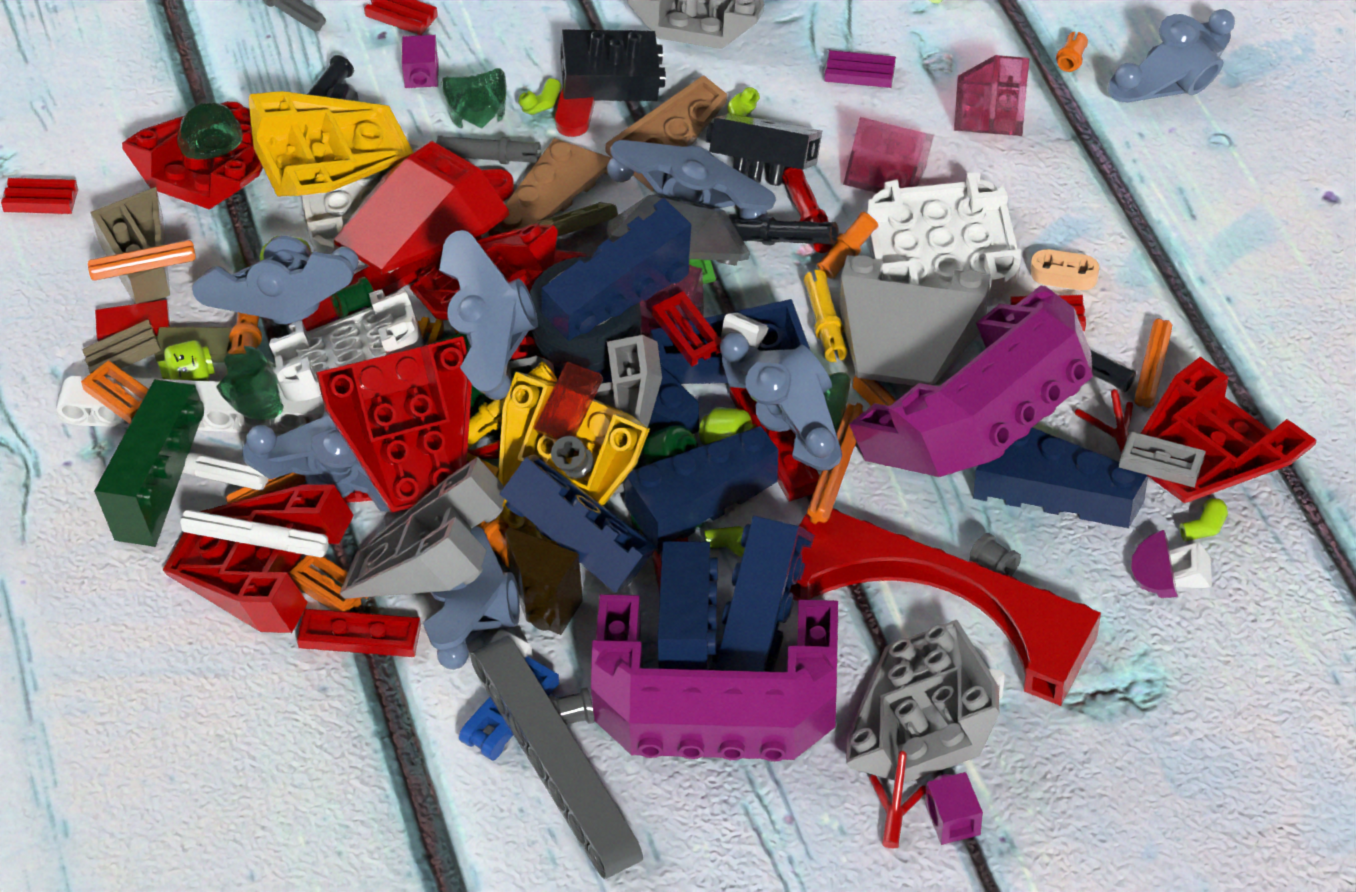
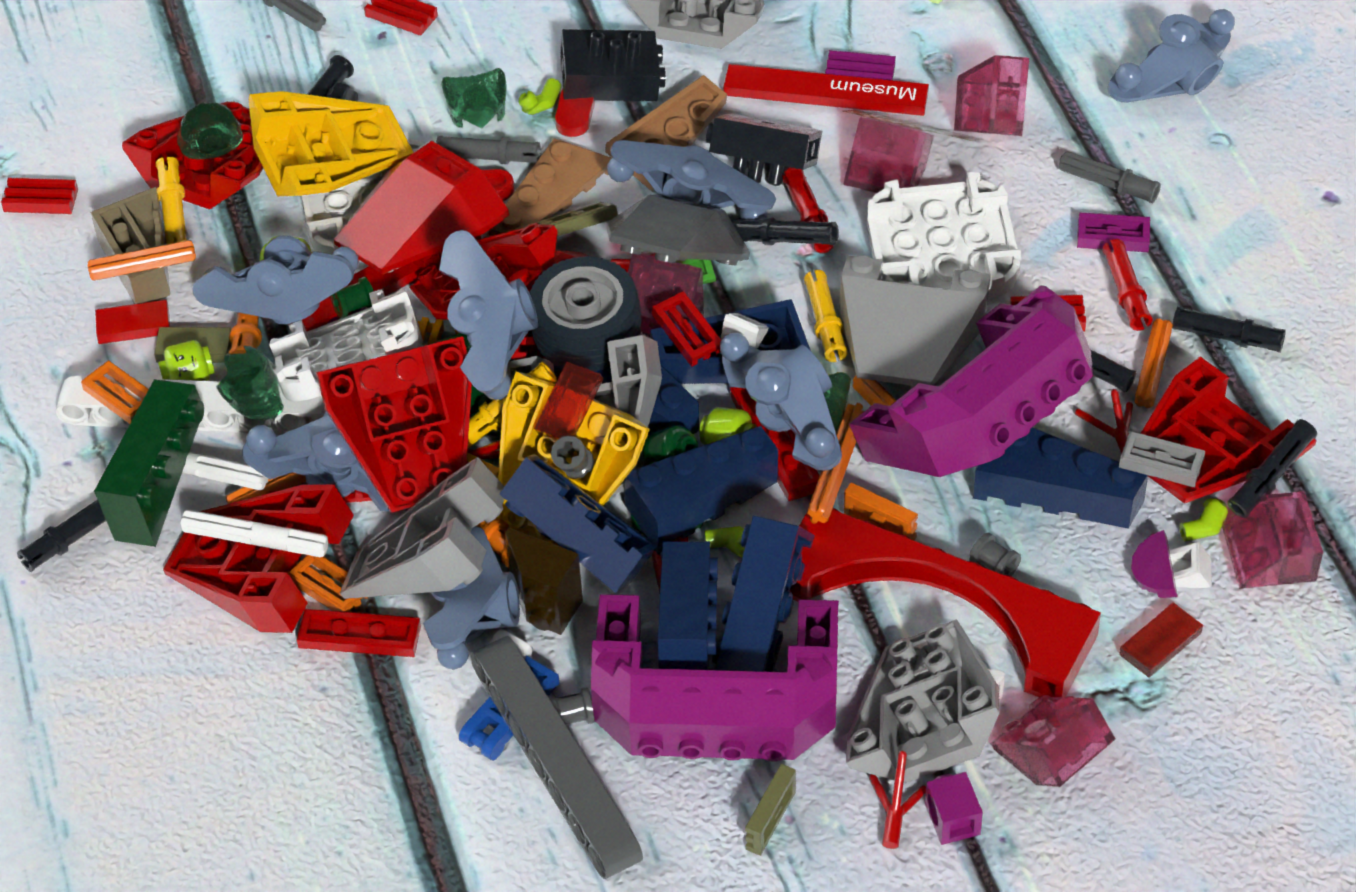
dark tan tile [82,320,161,376] -> none
magenta brick [402,35,439,88] -> none
dark blue wedge [542,197,691,341] -> none
lime arm [727,87,760,116] -> none
orange pin [817,212,879,279] -> none
light nougat beam [1030,249,1099,290] -> none
orange pin [1056,32,1088,72] -> none
none -> black pin [17,500,106,572]
none -> yellow pin [156,157,187,244]
none -> red tile [723,64,929,116]
none -> olive tile [745,764,796,856]
none -> sticker [843,110,984,141]
none -> orange tile [844,482,918,540]
none -> clear pink slope [990,695,1116,787]
none -> dark grey axle [1059,151,1161,204]
none -> magenta tile [1077,213,1150,252]
none -> red pin [1102,239,1153,331]
none -> clear red tile [1119,602,1203,678]
none -> black pin [1172,306,1286,353]
none -> clear pink slope [1222,491,1323,589]
none -> black pin [1227,419,1317,518]

